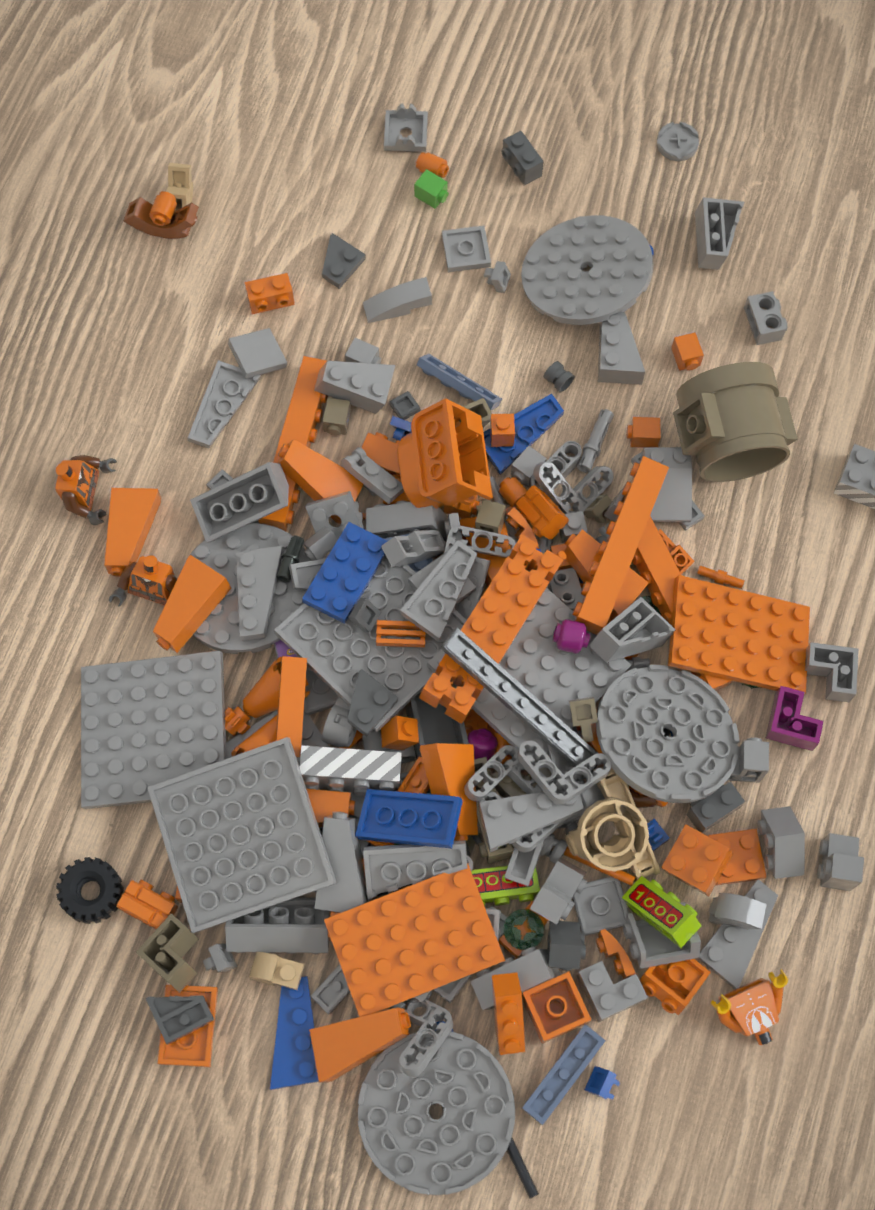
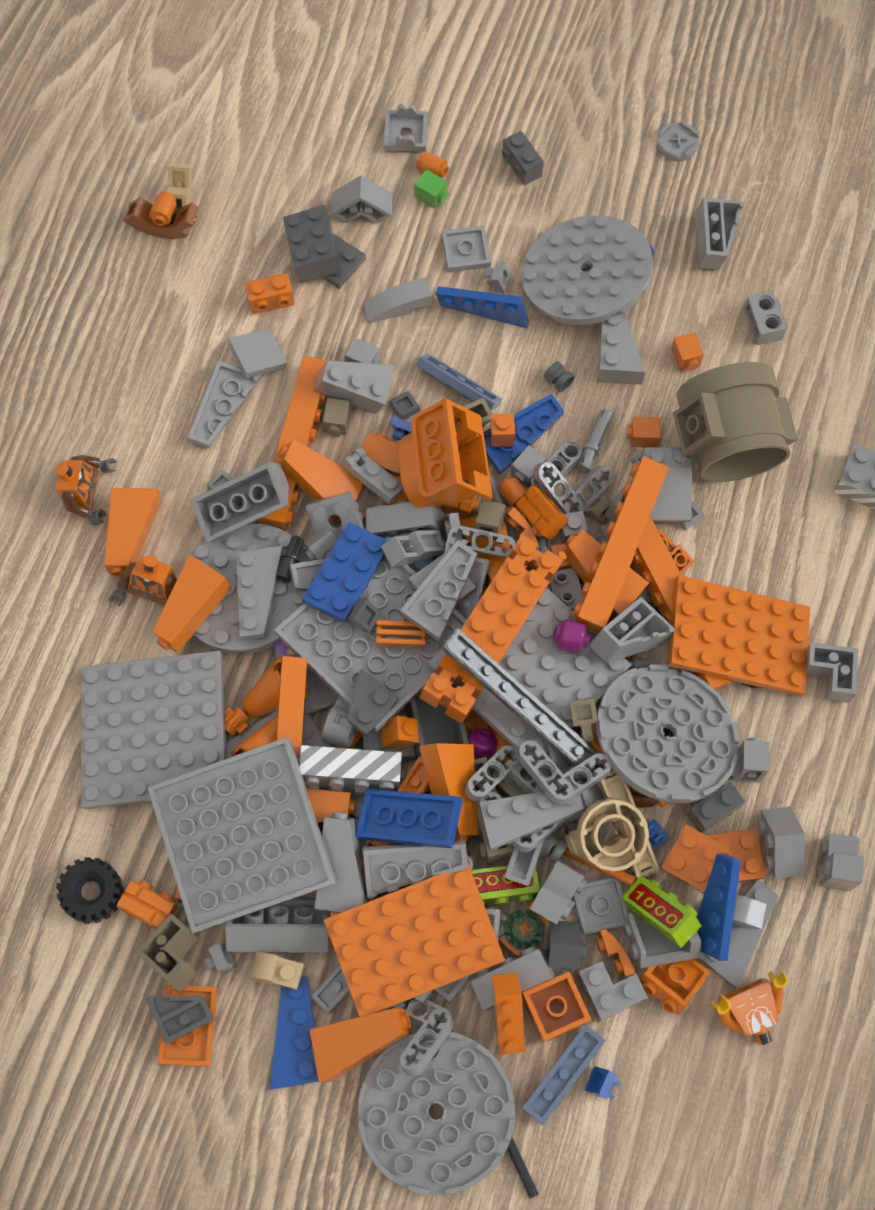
orange bar [697,566,745,589] -> none
magenta brick [765,686,824,751] -> none
none -> dark grey piece [283,205,342,283]
none -> light grey brick [331,175,392,224]
none -> blue wing [435,286,529,329]
none -> blue wing [697,853,741,961]

